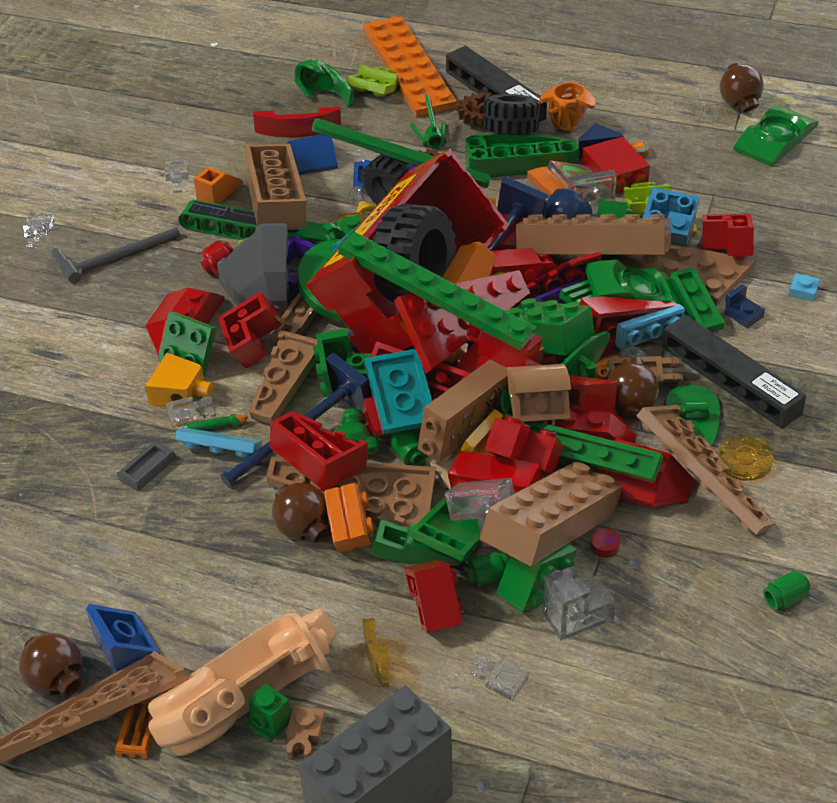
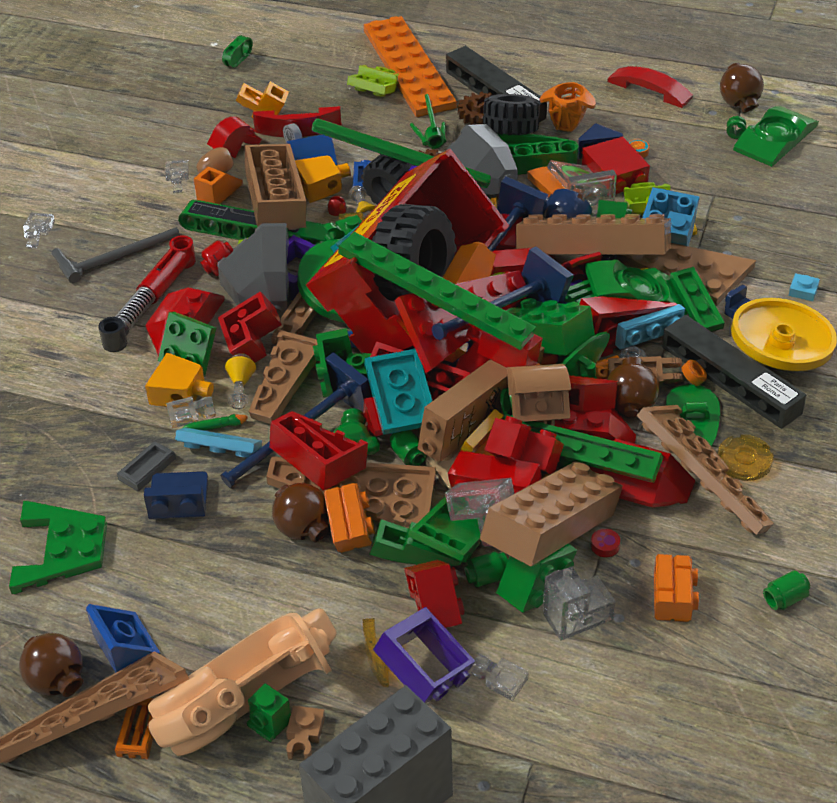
green hair [294,58,354,107] -> none
red brick [701,214,754,259] -> none
none -> green wing [9,501,107,594]
none -> piece [98,235,196,352]
none -> dark blue bracket [144,471,208,519]
none -> medium nougat animal [196,147,234,173]
none -> red brick [207,116,262,158]
none -> green piece [222,35,253,68]
none -> piece [225,354,256,410]
none -> light orange brick [235,81,289,118]
none -> light grey tile [283,123,302,143]
none -> light orange torso [295,155,351,203]
none -> red hinge [328,196,346,216]
none -> dark purple window [373,607,475,703]
none -> dark blue tile [432,247,574,340]
none -> dark grey brick [447,124,518,194]
none -> red slope [607,66,693,108]
none -> orange brick [654,554,699,622]
none -> orange tile [681,360,707,386]
none -> green bush [726,116,747,139]
none -> yellow dish [731,298,837,371]

